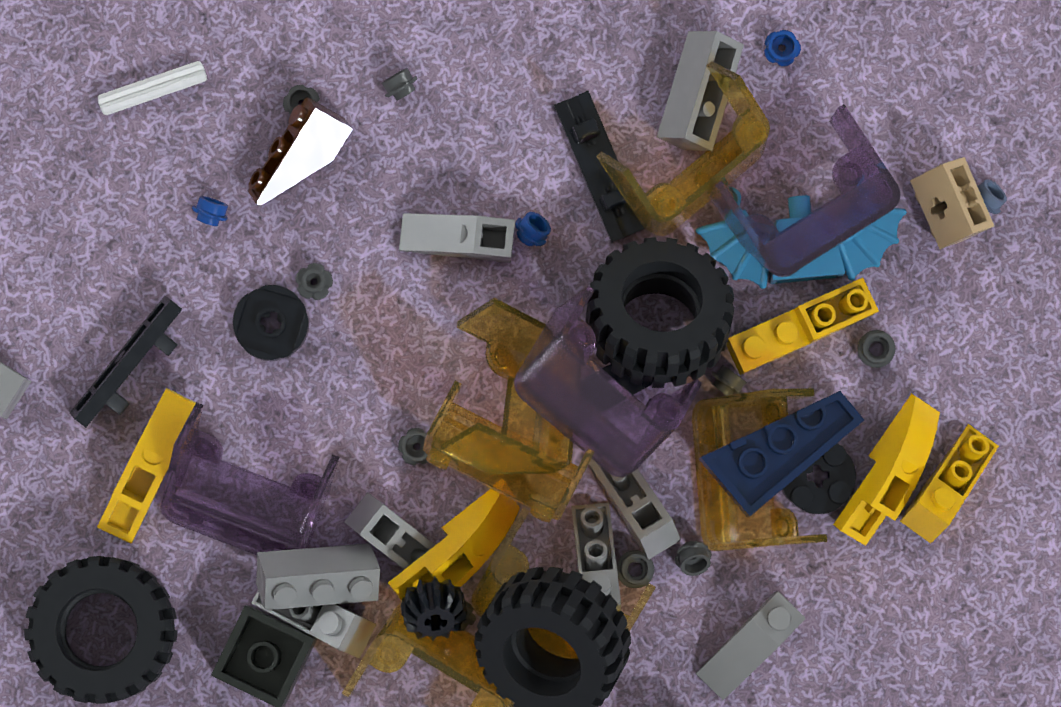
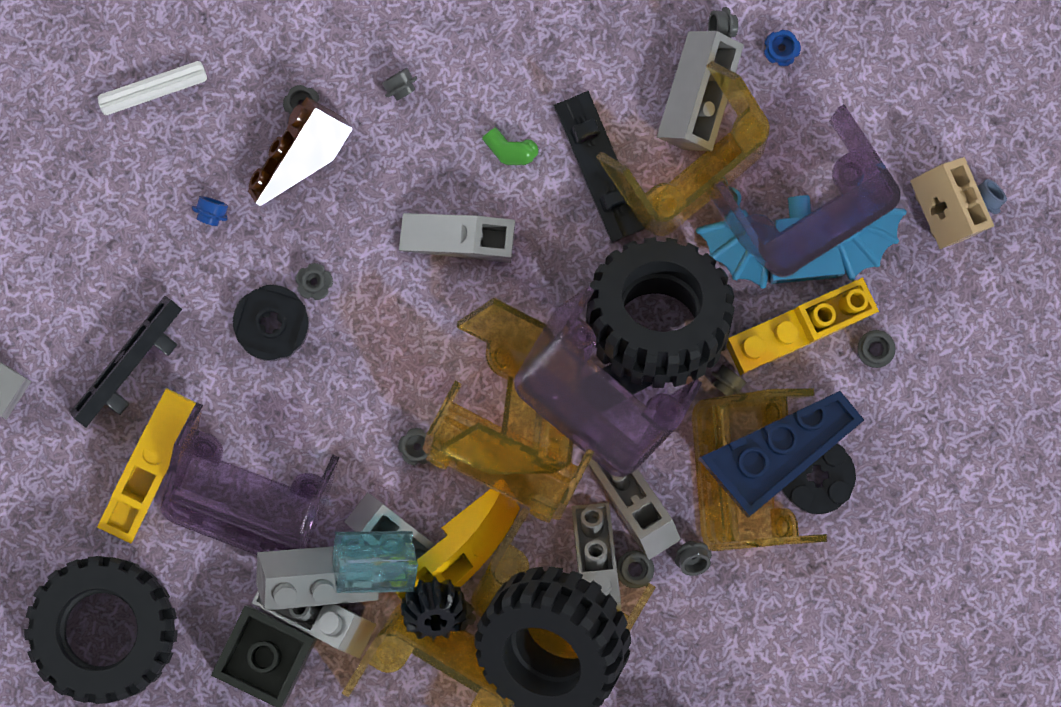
blue plate [515,212,551,247] -> none
light grey slope [696,591,806,700] -> none
yellow slope [833,393,940,546] -> none
yellow slope [900,424,999,544] -> none
none -> clear light blue hinge [332,531,418,593]
none -> bright green arm [482,127,539,165]
none -> dark grey plate [708,7,738,38]

